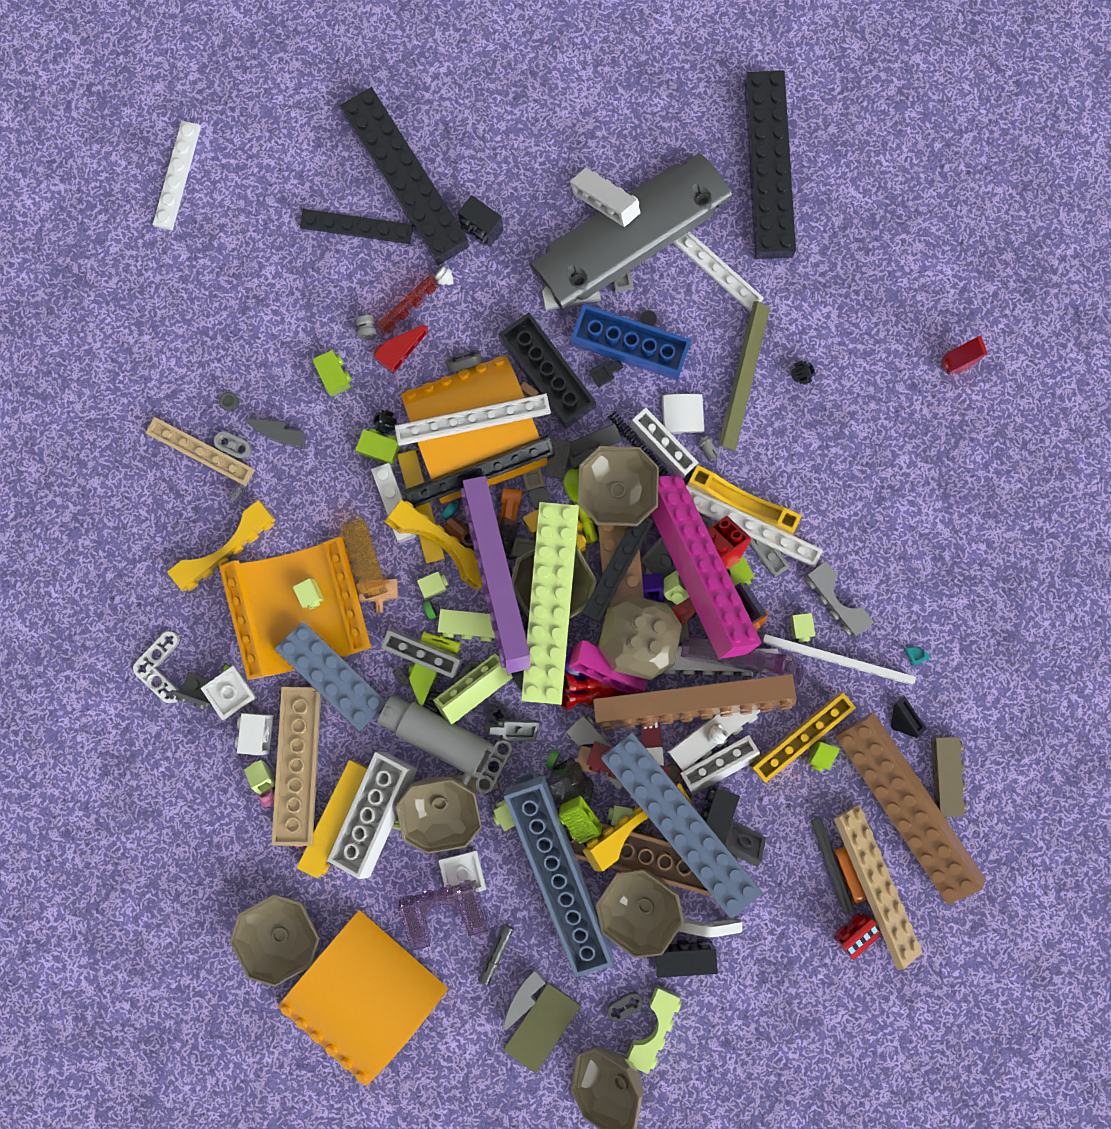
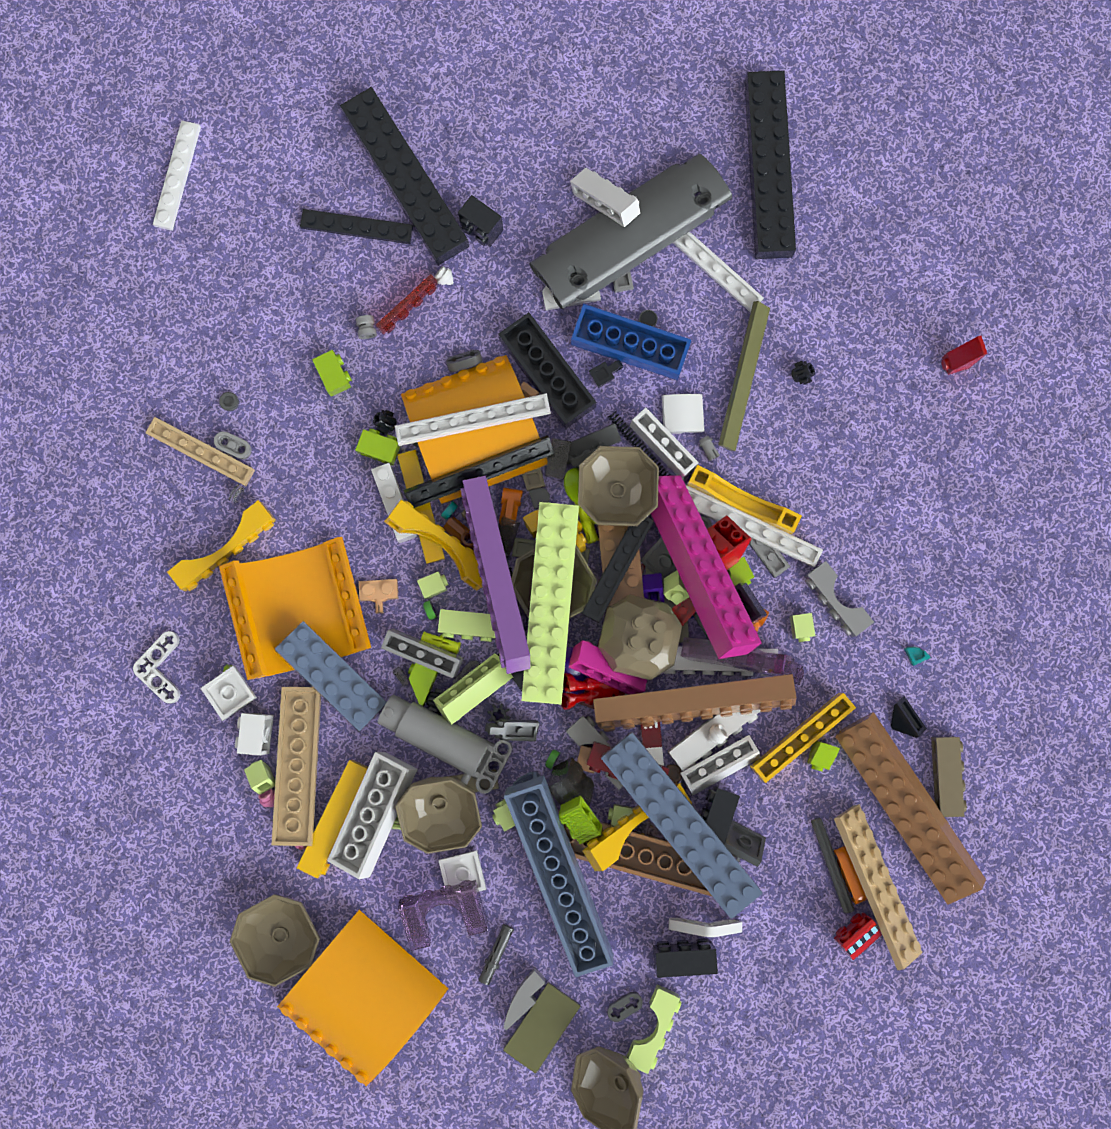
dark grey bracket [171,672,213,709] -> none
dark grey slope [246,419,306,449] -> none
yellowish green brick [293,578,325,610] -> none
clear yellow brick [340,517,388,599] -> none
red slope [374,325,429,374] -> none
dark tan rock [596,869,684,958] -> none
white tile [761,634,916,684] -> none

